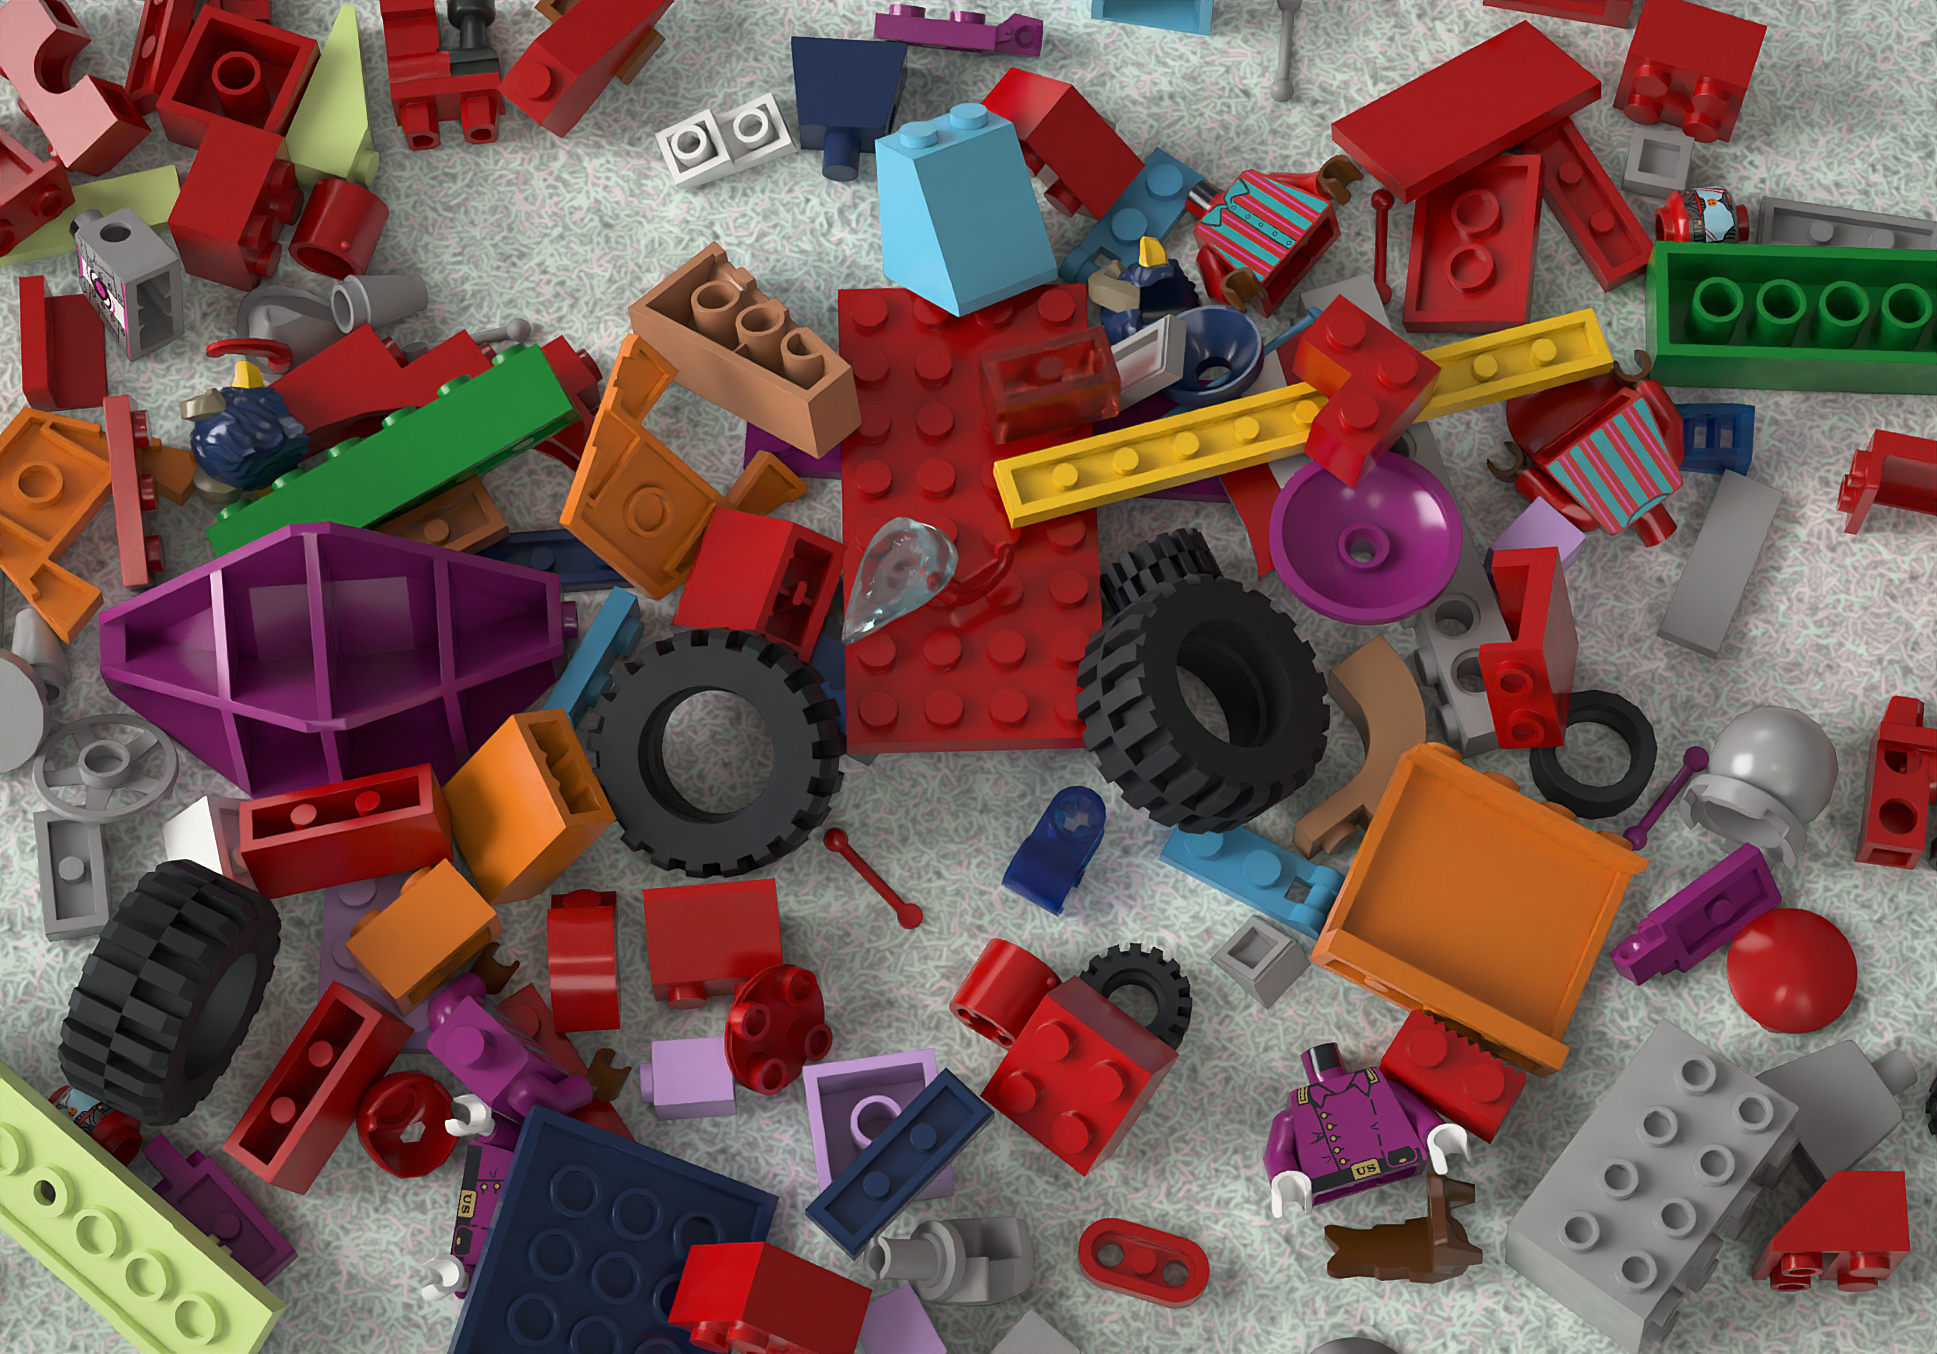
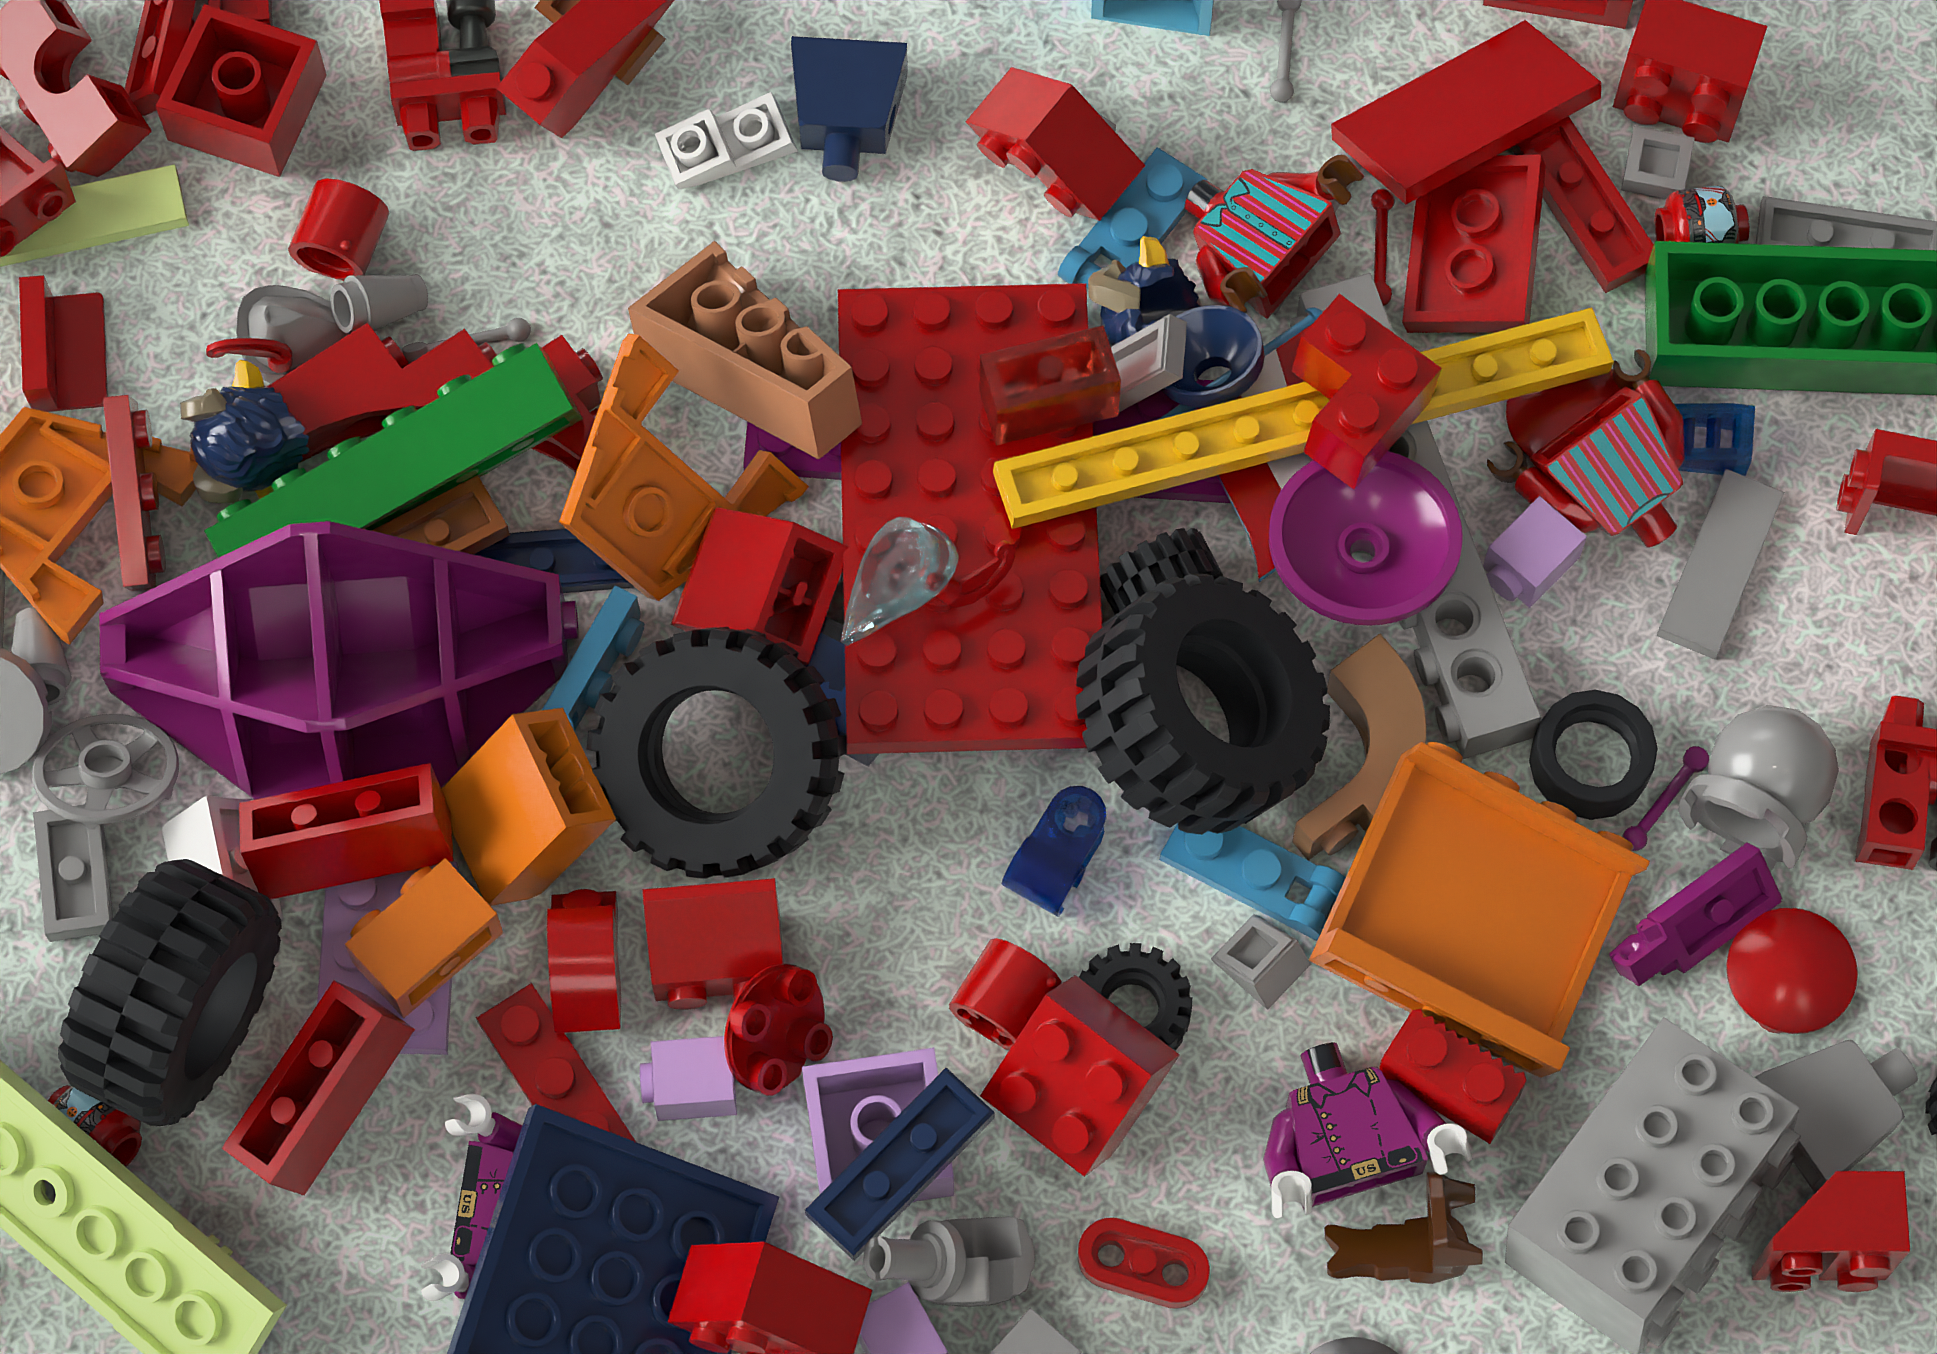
light grey torso [69,208,185,362] -> none
magenta hinge [141,1133,299,1286] -> none
red brick [167,115,304,293] -> none
yellowish green slope [285,2,379,190] -> none
red hair [355,1069,460,1179] -> none
magenta torso [425,942,632,1125] -> none
red hinge [823,827,923,930] -> none
magenta hinge [874,4,1043,59] -> none
medium azure slope [875,103,1058,317] -> none
red panel [1478,546,1579,749] -> none

